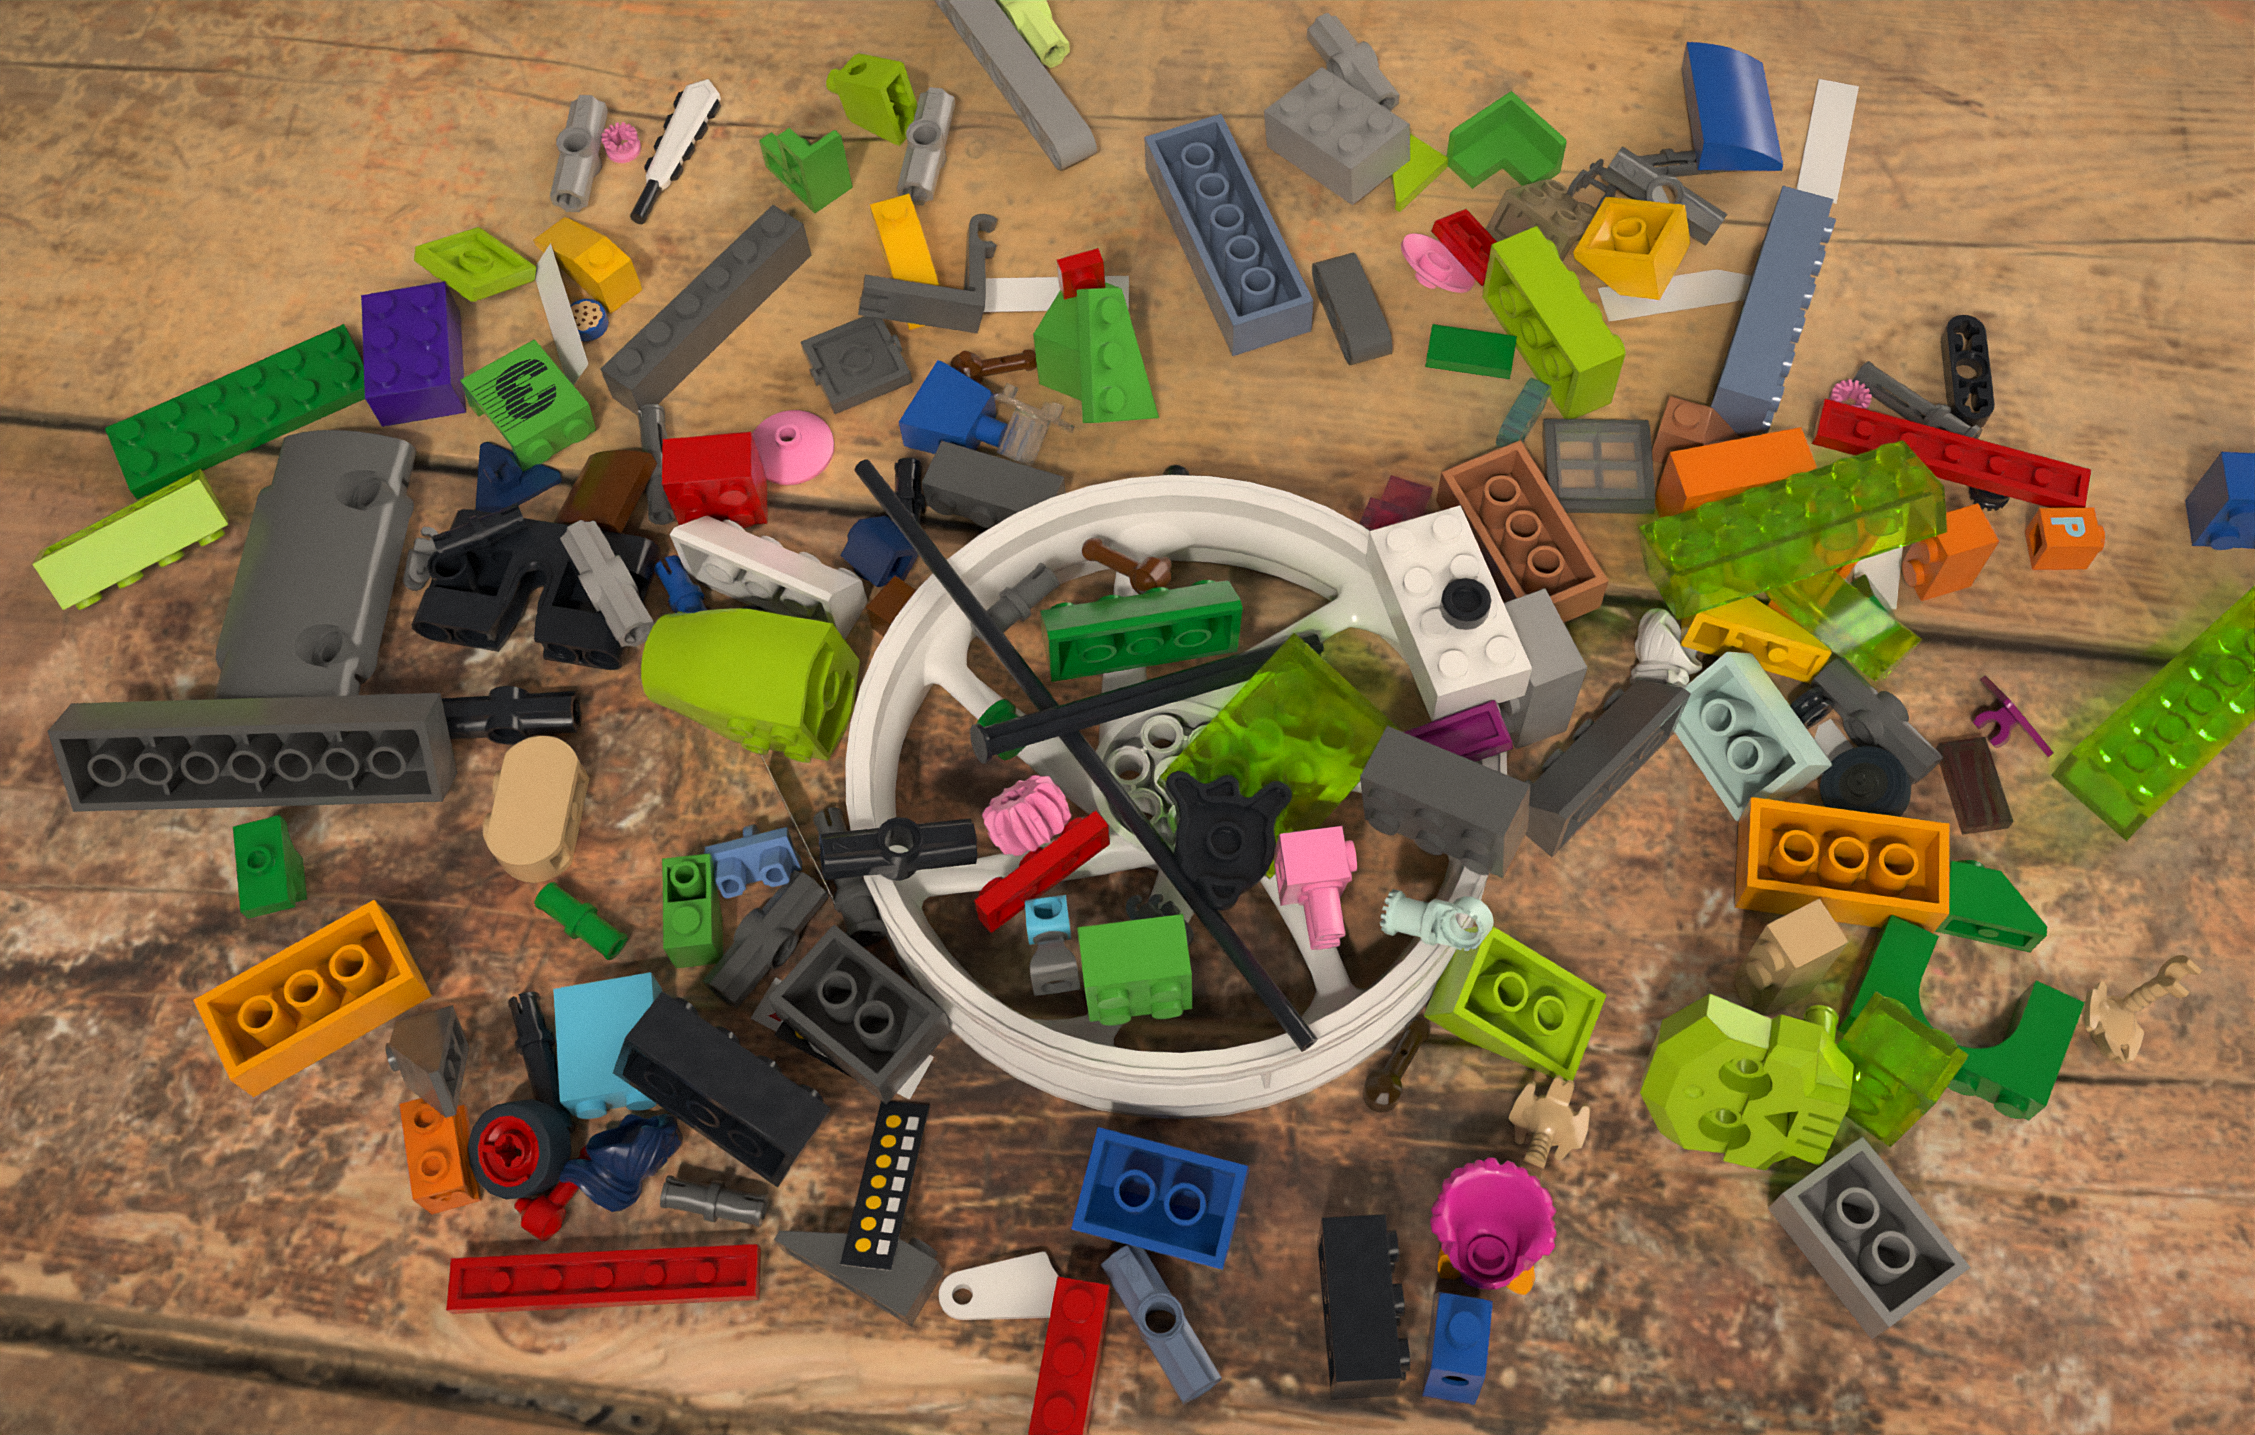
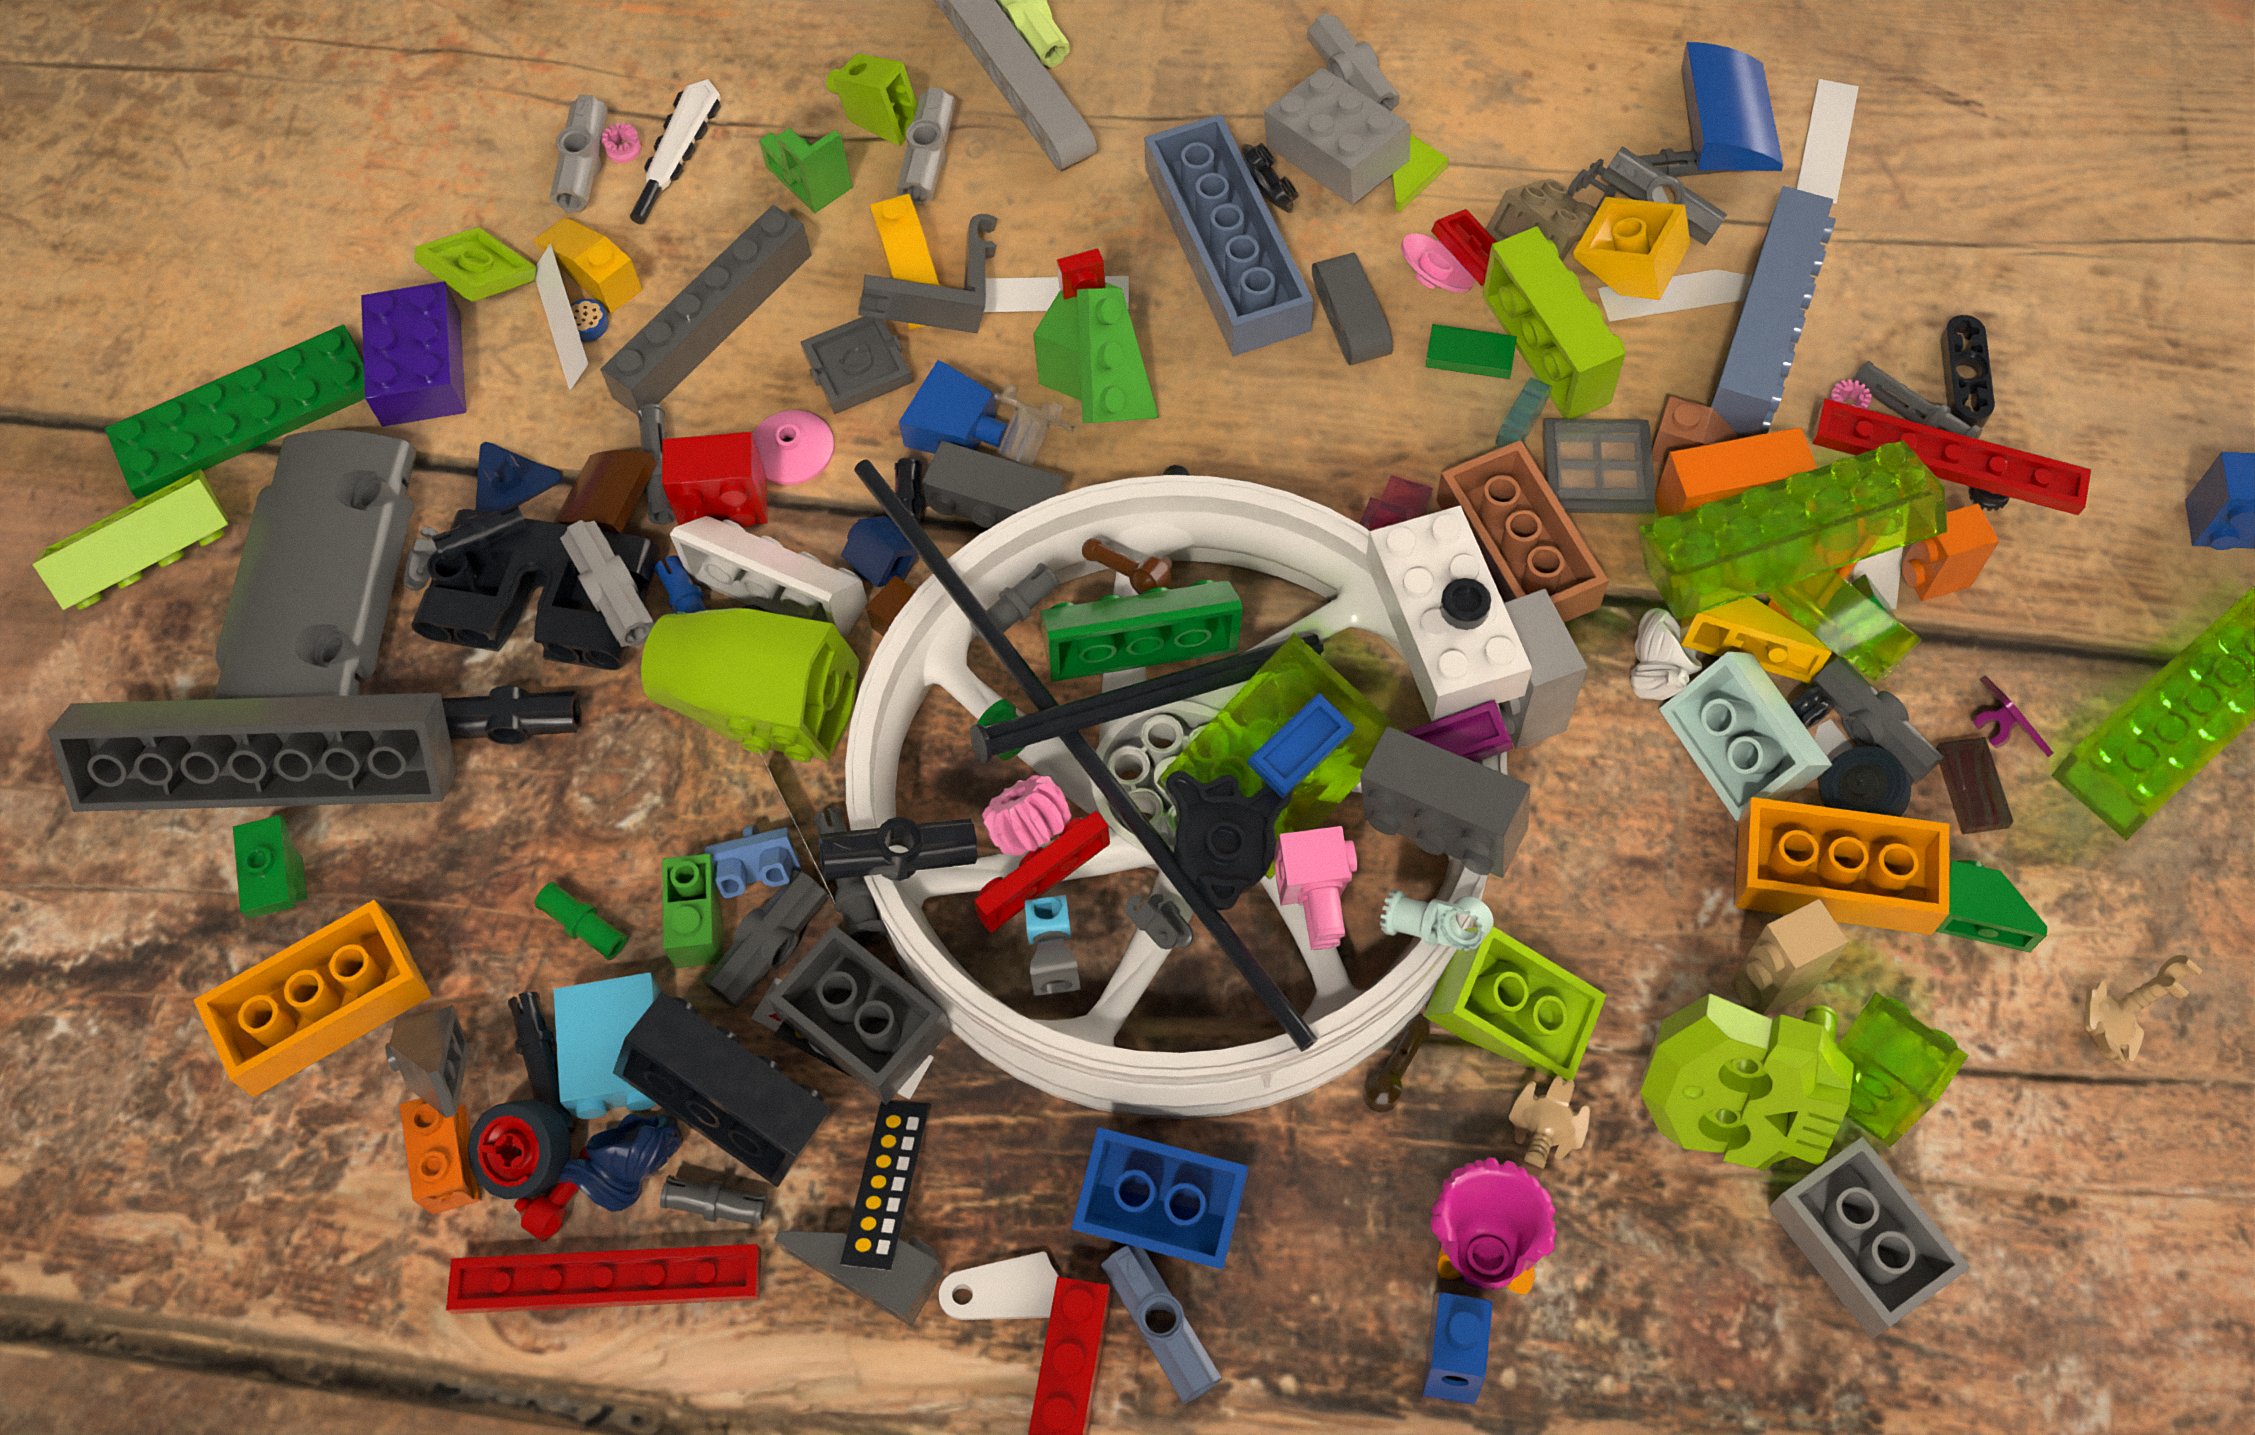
bright green panel [460,339,596,472] -> none
tan brick [483,736,590,883] -> none
reddish brown piece [951,350,1037,384] -> none
bright green brick [1077,914,1192,1026] -> none
black brick [1317,1214,1410,1400] -> none
bright green panel [1446,91,1567,189] -> none
dark grey slope [1525,680,1691,857] -> none
green arch [1837,915,2085,1121] -> none
orange brick [2024,507,2105,570] -> none
none -> black dish [1242,143,1299,213]
none -> blue tile [1247,693,1355,799]

